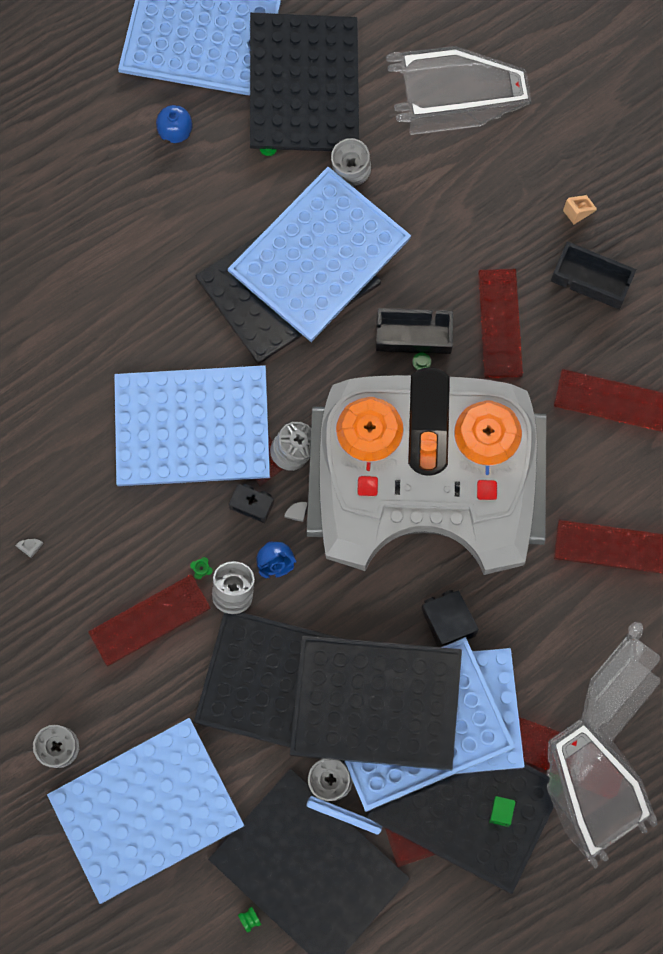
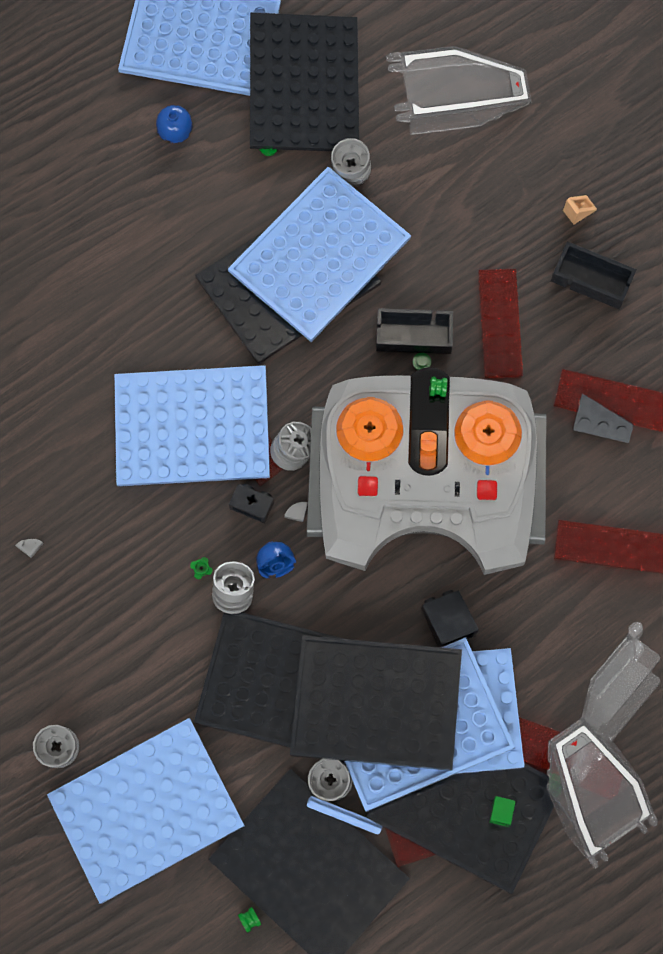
clear red plate [88,574,211,667] -> none
none -> green wheel [429,377,447,397]
none -> black wing [573,393,634,443]

